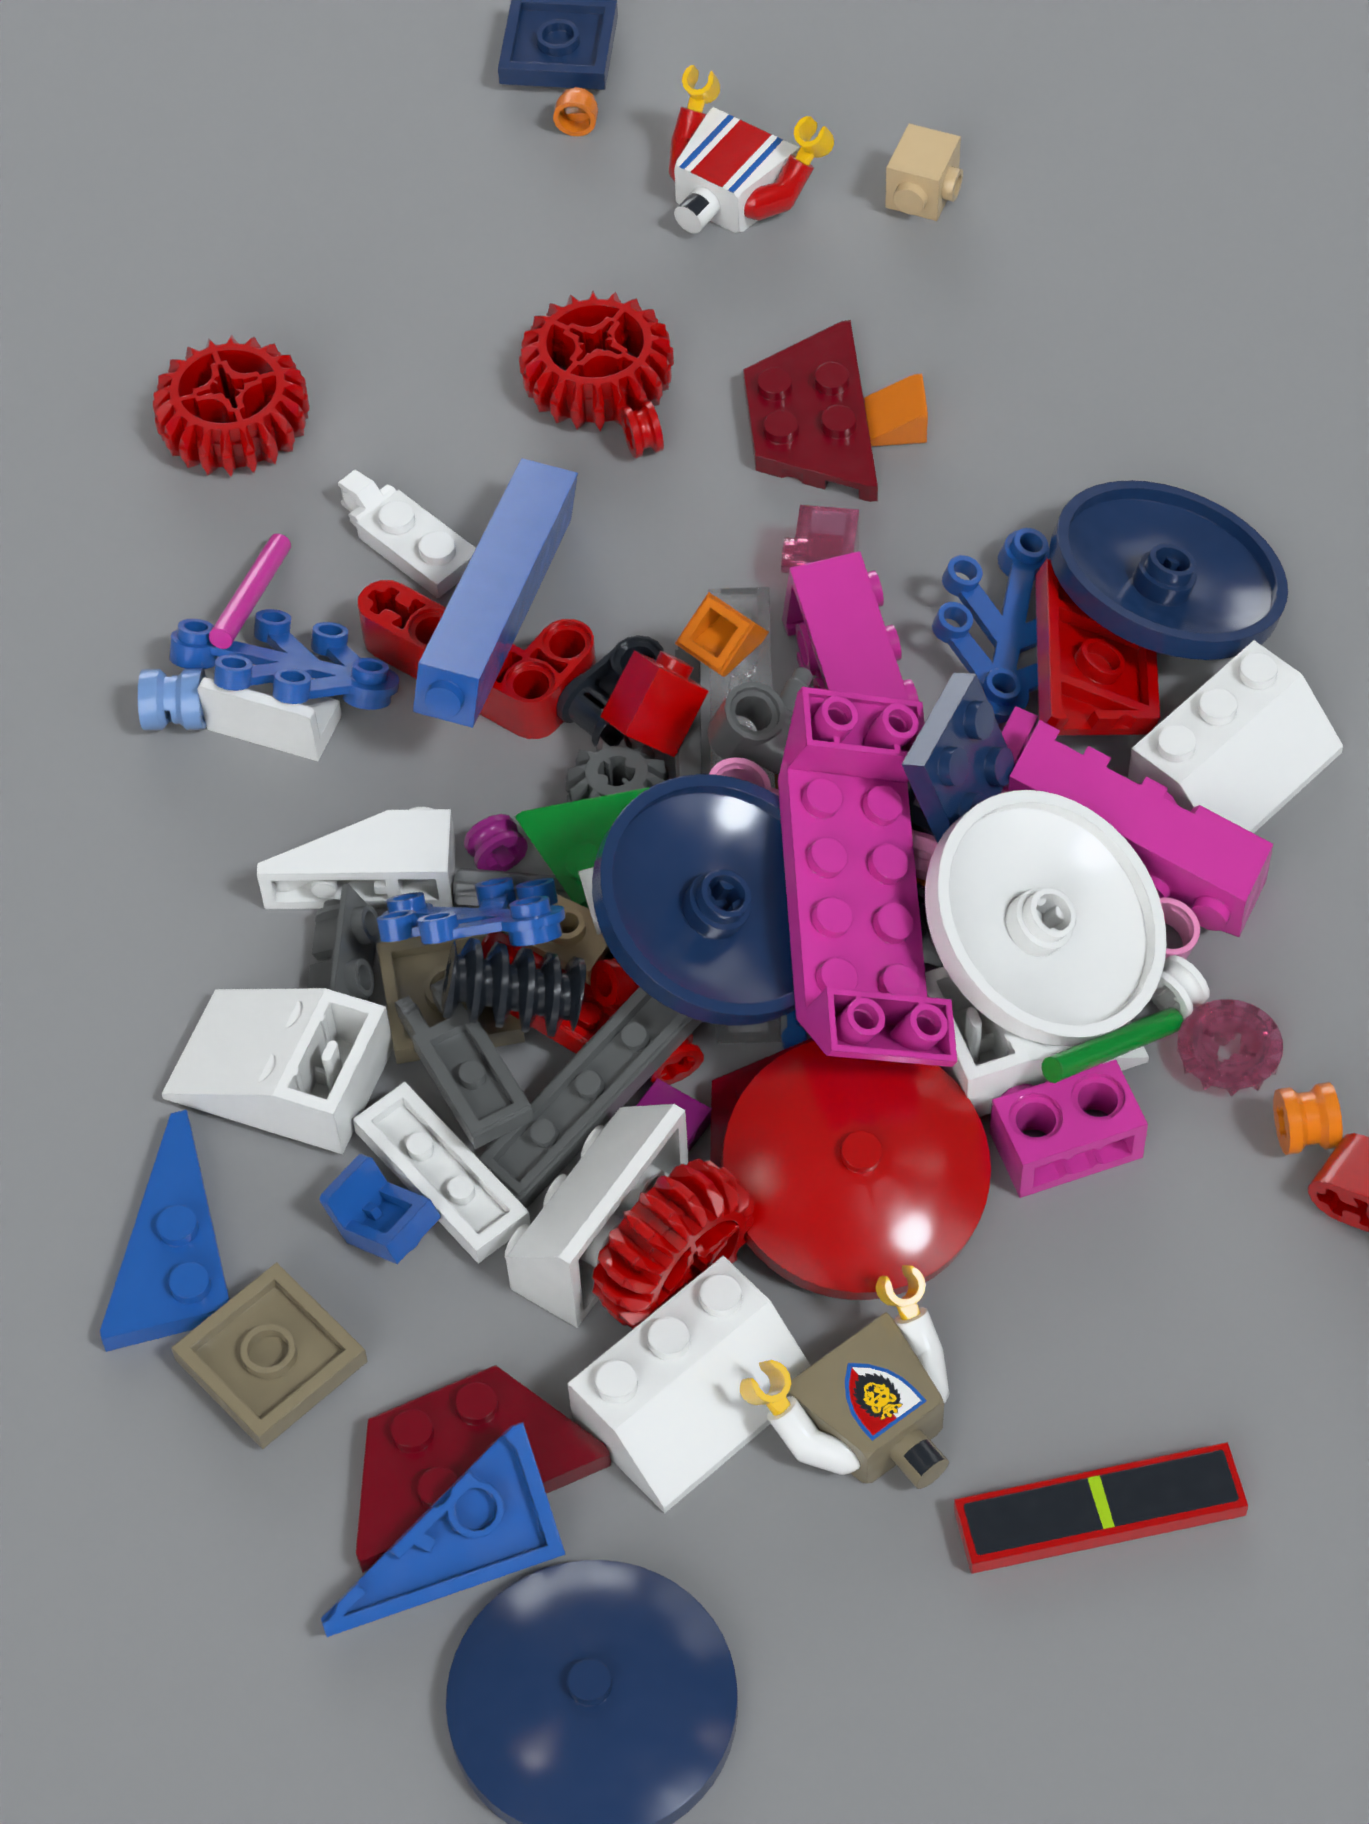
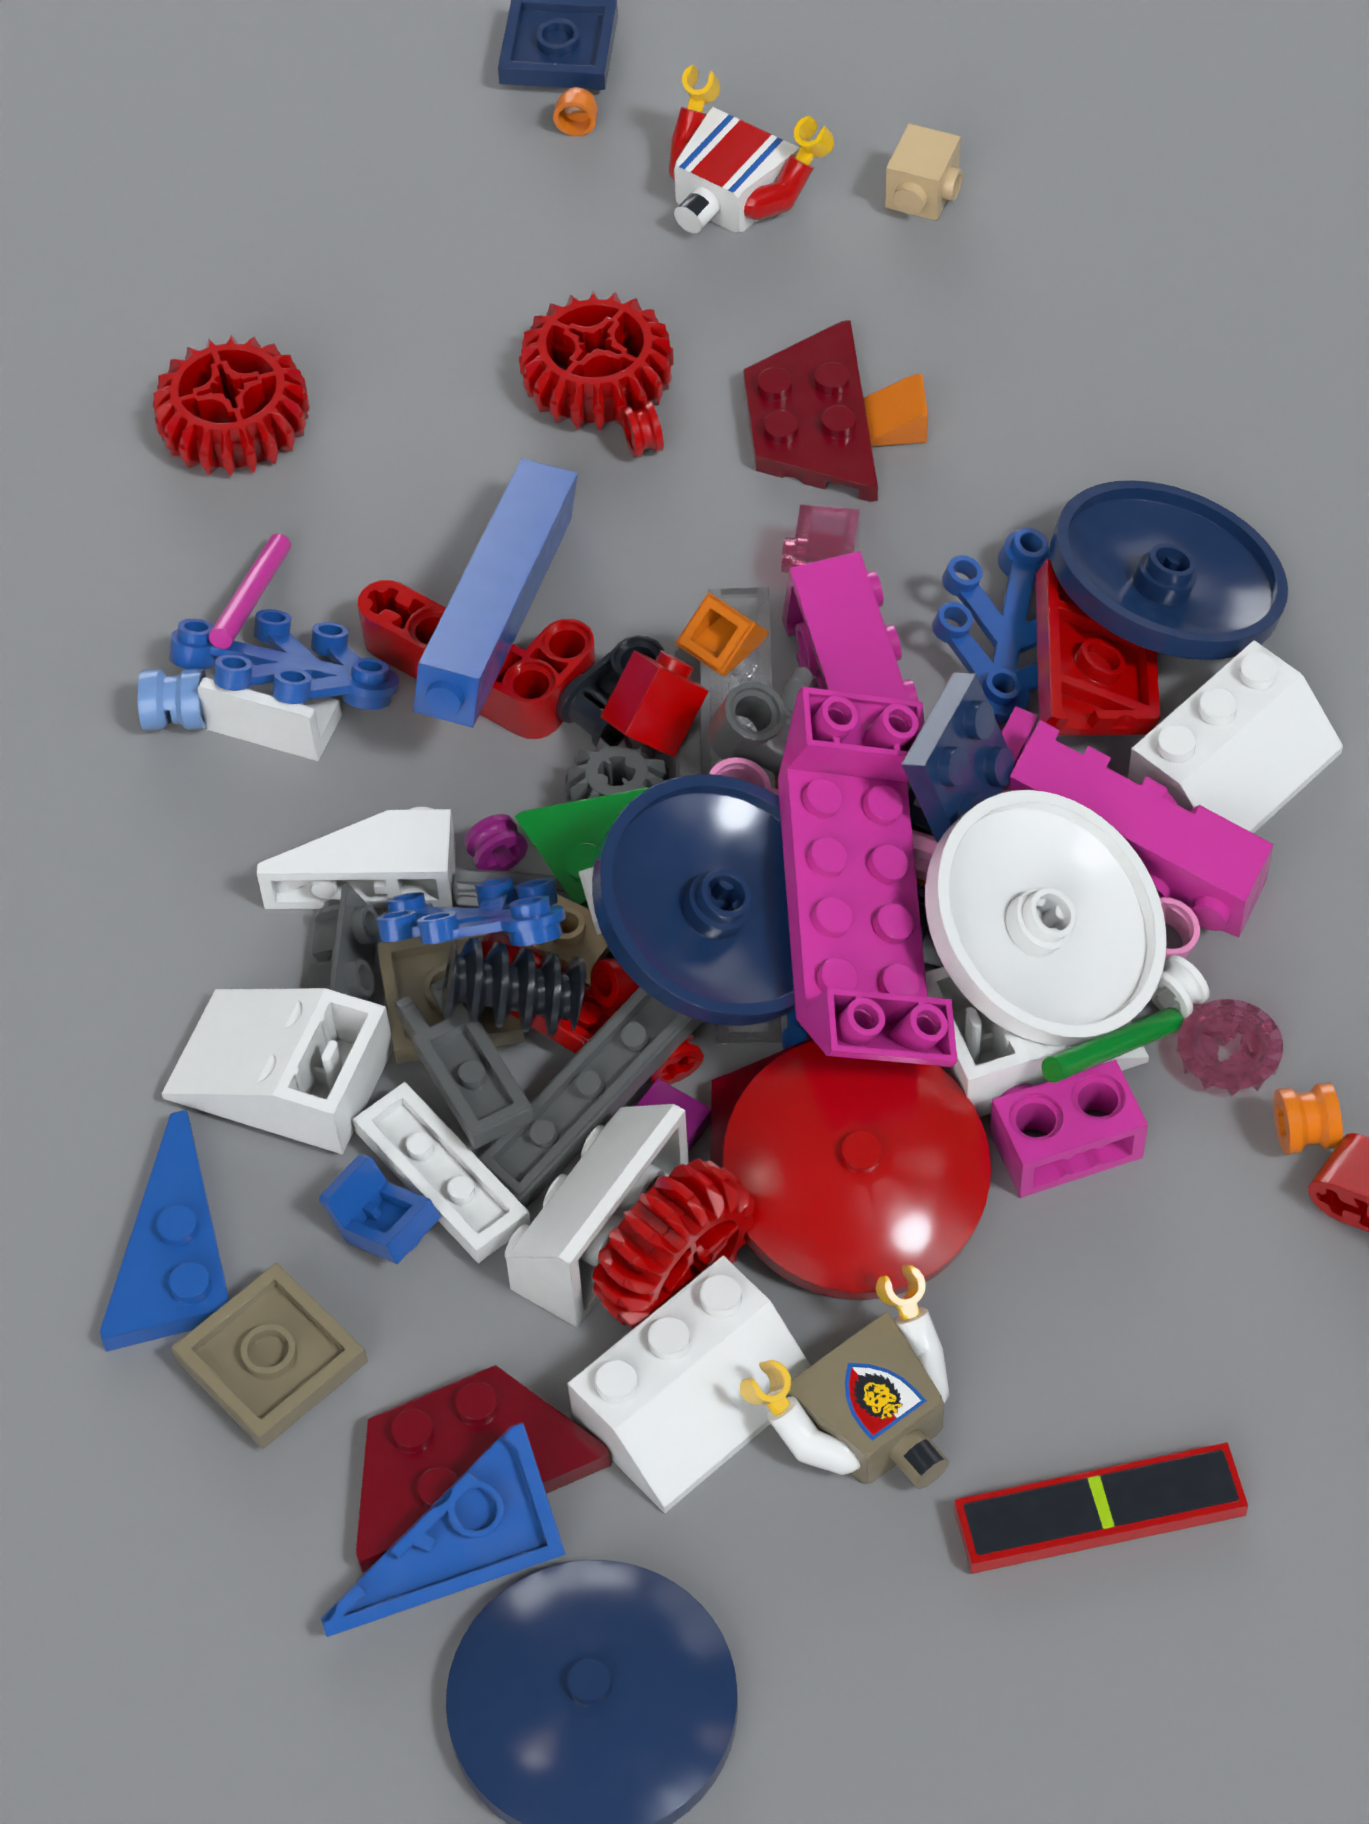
white hinge [338,470,476,598] -> none

